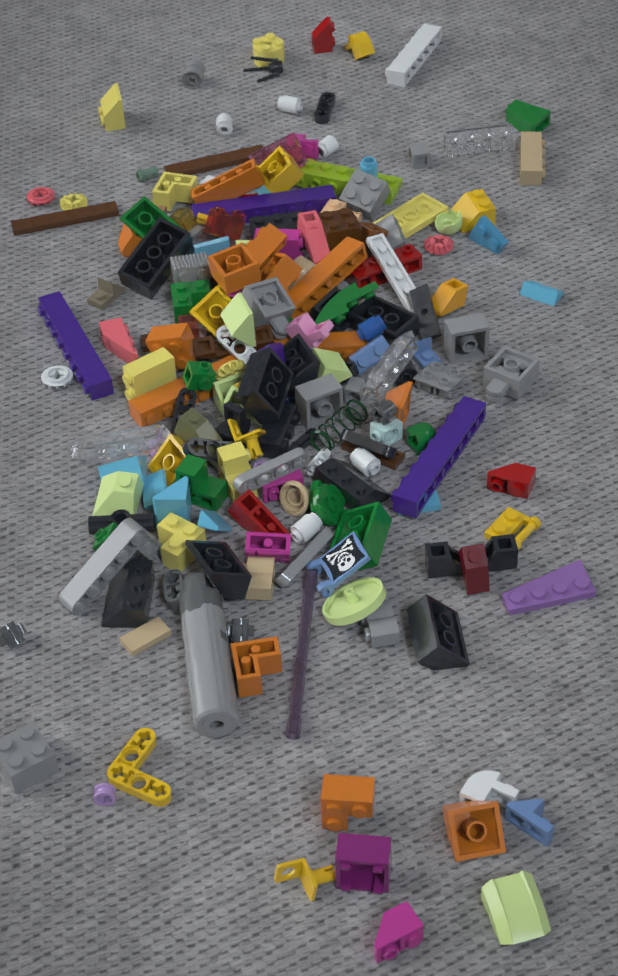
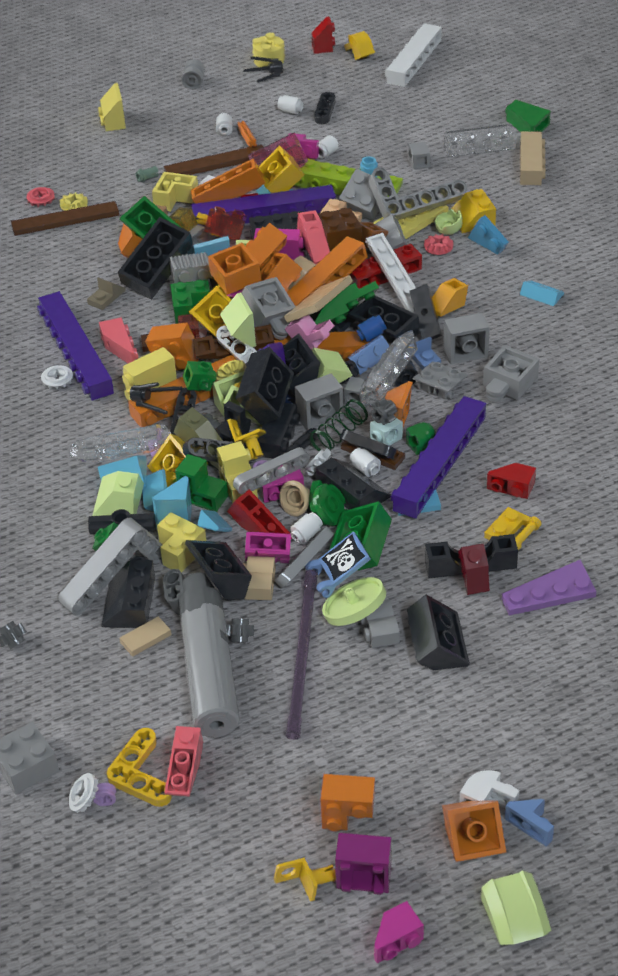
orange brick [231,636,282,698] -> none
none -> white gear [69,773,98,813]
none -> black plant [130,382,183,415]
none -> coral slope [164,726,203,797]
none -> orange axle [237,121,257,147]
none -> tan tile [284,275,353,322]
none -> light grey beam [369,167,467,220]

